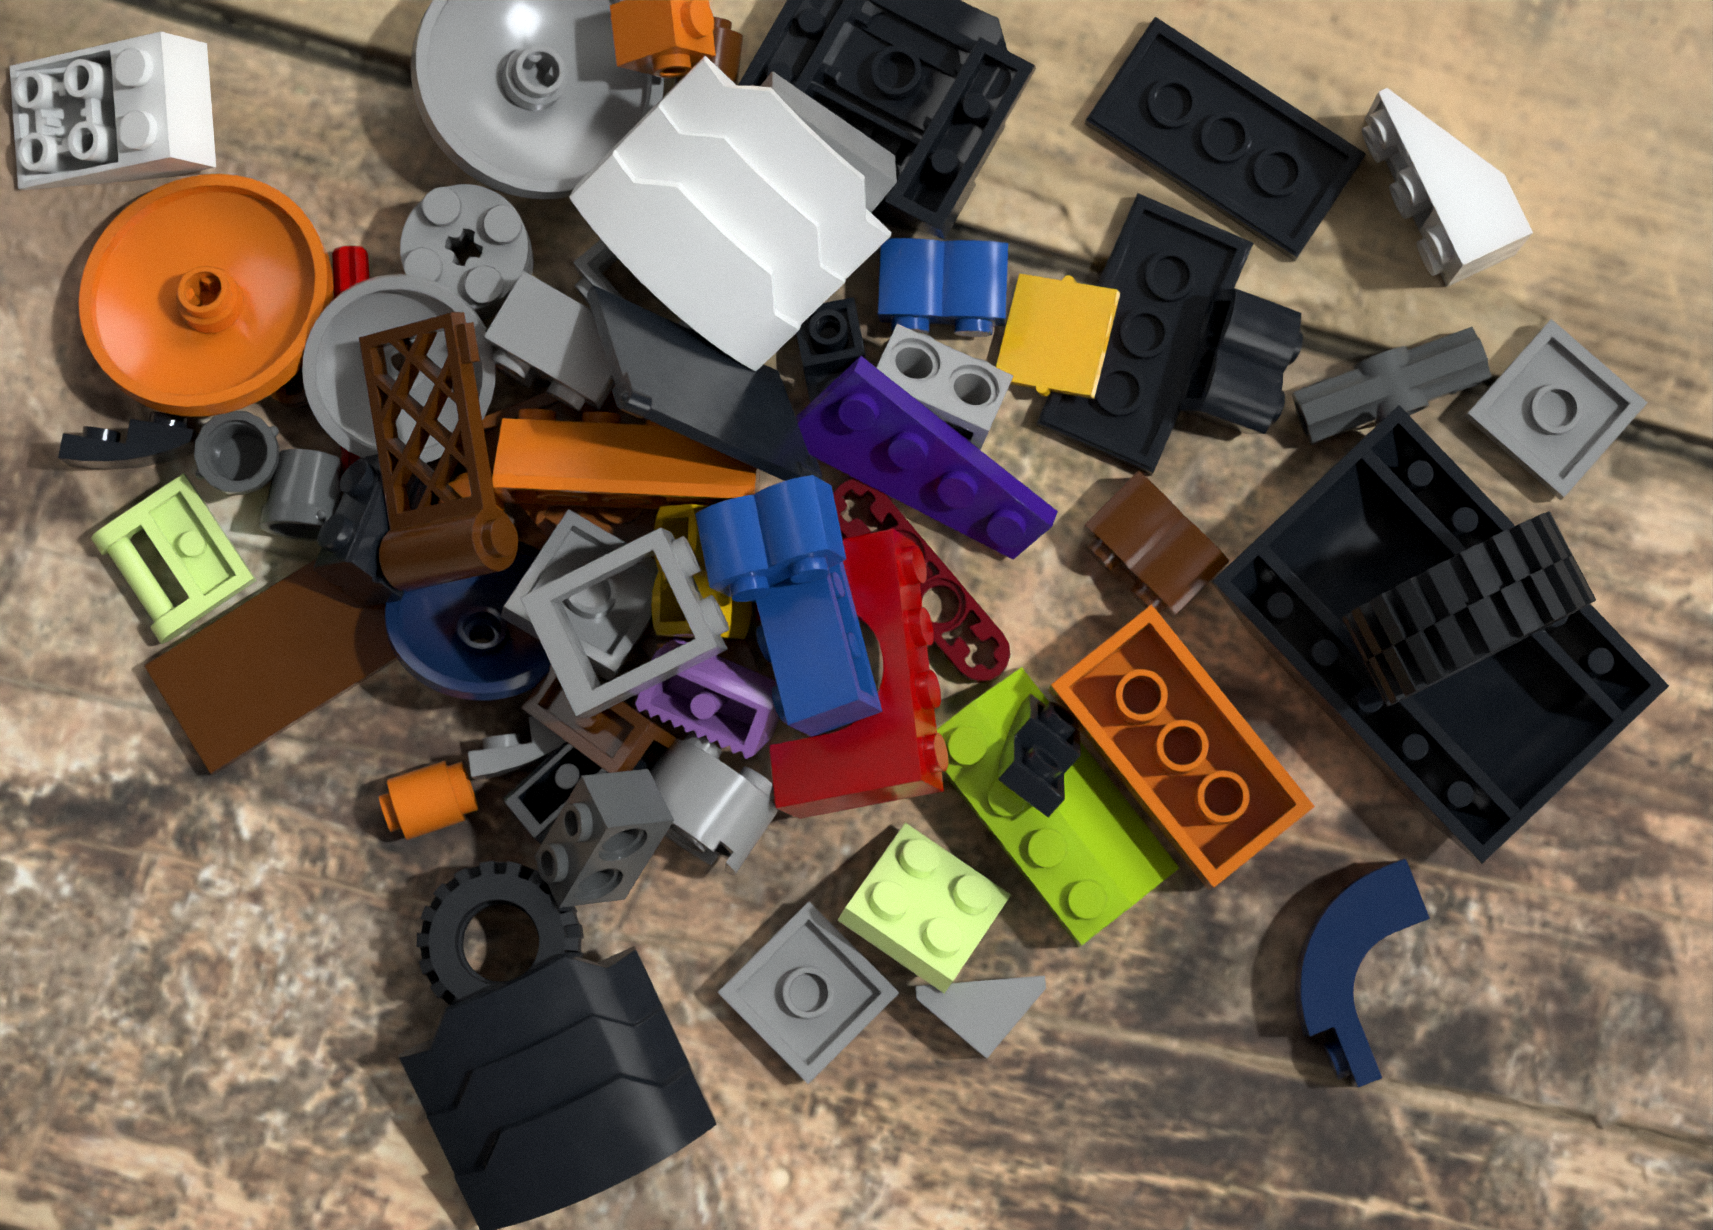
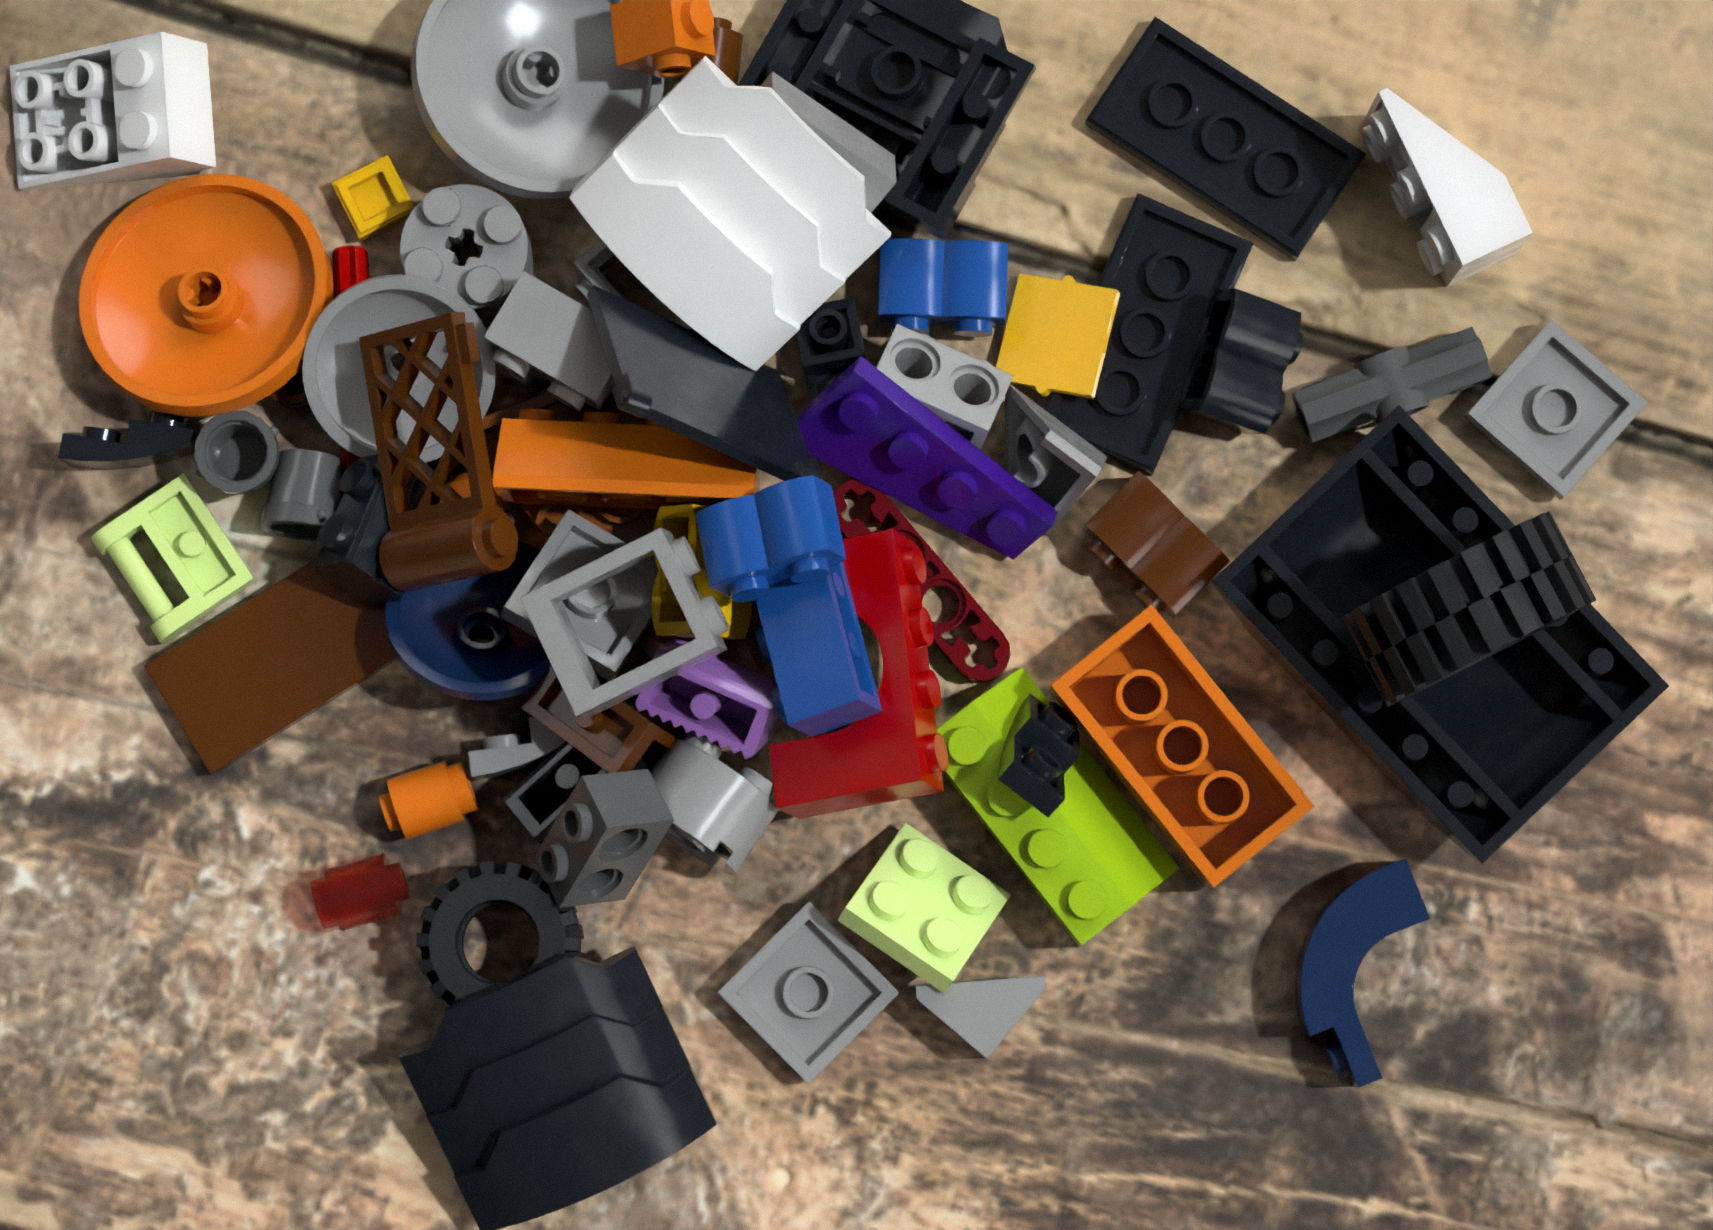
none -> clear red brick [311,853,410,931]
none -> yellow tile [332,155,415,242]
none -> light grey slope [1004,384,1107,536]

